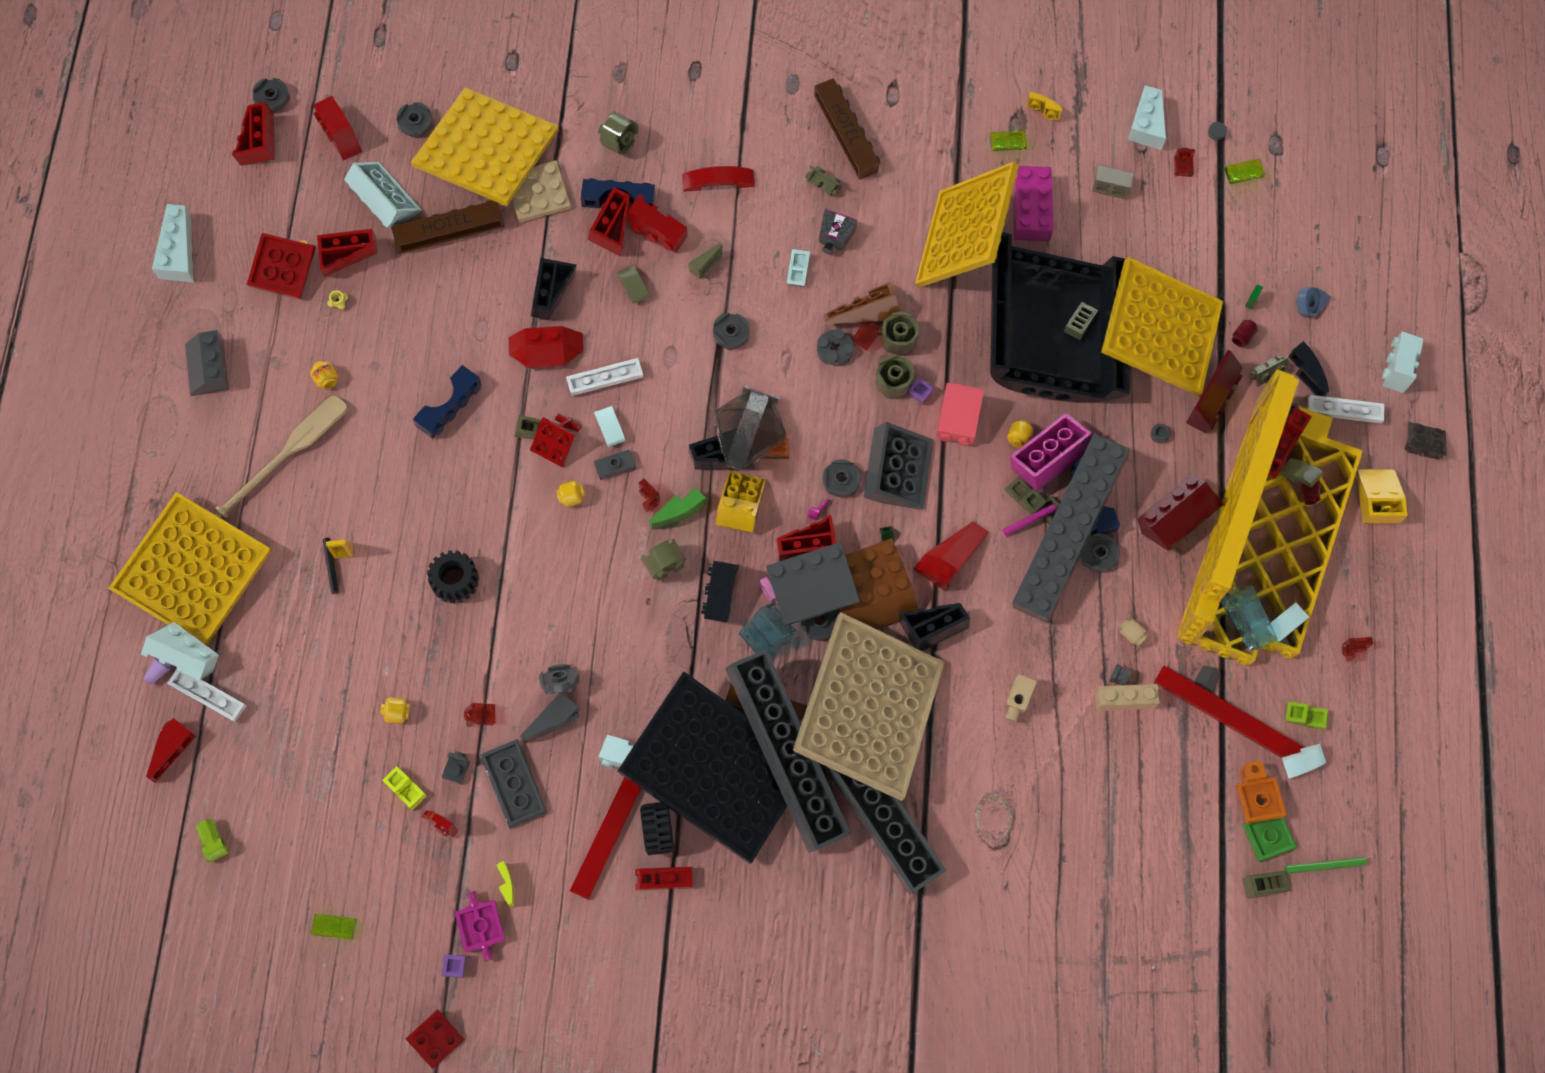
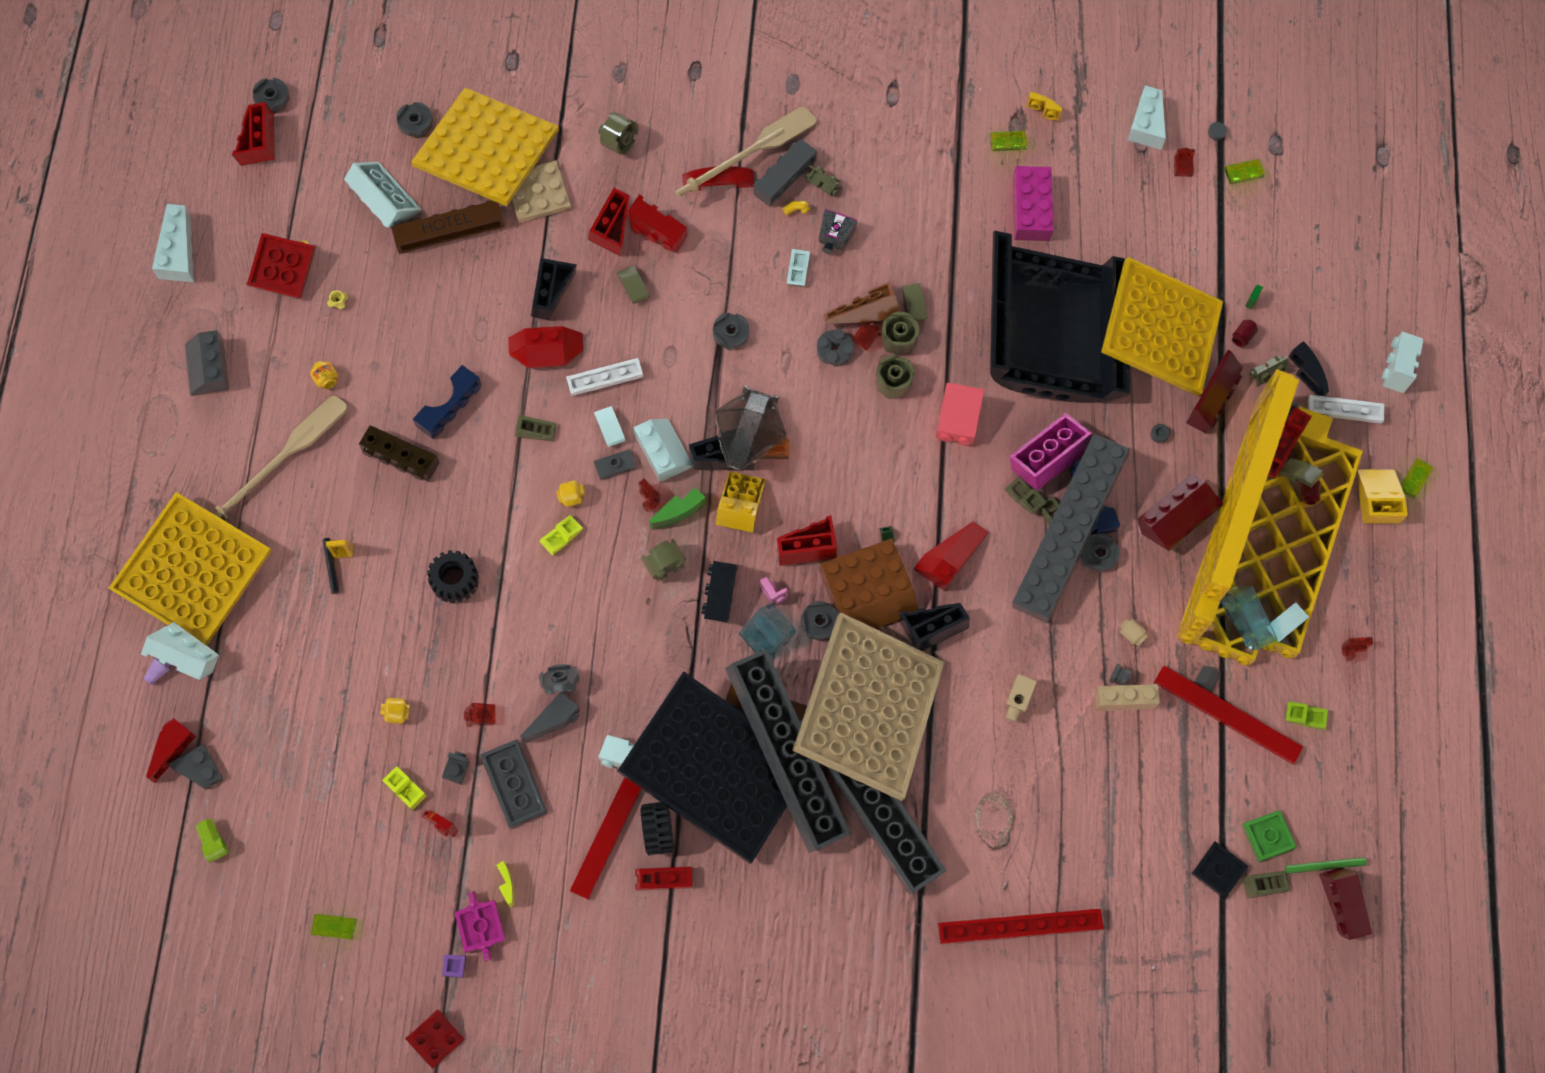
white plate [167,670,246,723] -> none
red wedge [313,96,362,161] -> none
red wedge [317,229,378,277] -> none
red plate [530,413,582,467] -> none
dark blue arch [581,178,656,208] -> none
olive slope [688,243,723,279] -> none
dark grey slope [766,542,860,626] -> none
dark pink hand [807,499,830,520] -> none
reddish brown brick [814,78,880,179] -> none
dark grey plate [823,459,861,497] -> none
dark grey slope [864,422,933,510] -> none
medium lavender plate [908,378,934,404] -> none
yellow plate [915,161,1019,287] -> none
dark pink bar [1002,504,1057,536] -> none
yellow head [1007,420,1034,448] -> none
olive slope [1064,302,1098,340] -> none
dark tan hinge [1092,165,1134,200] -> none
orange plate [1235,761,1287,824] -> none
light aqua slope [1282,744,1326,778] -> none
sand blue piece [1296,287,1331,316] -> none
clear smoke hinge [1405,422,1447,460] -> none
none -> dark grey wing [169,744,223,790]
none -> dark brown brick [359,425,440,481]
none -> neon yellow slope [540,515,583,556]
none -> light aqua slope [634,419,693,483]
none -> tan piece [675,107,816,198]
none -> dark grey brick [754,139,817,207]
none -> yellow arm [782,201,810,216]
none -> olive slope [901,283,928,321]
none -> red plate [938,908,1104,945]
none -> black tile [1191,841,1248,899]
none -> dark red wedge [1319,868,1372,940]
none -> clear neon green plate [1400,458,1434,499]

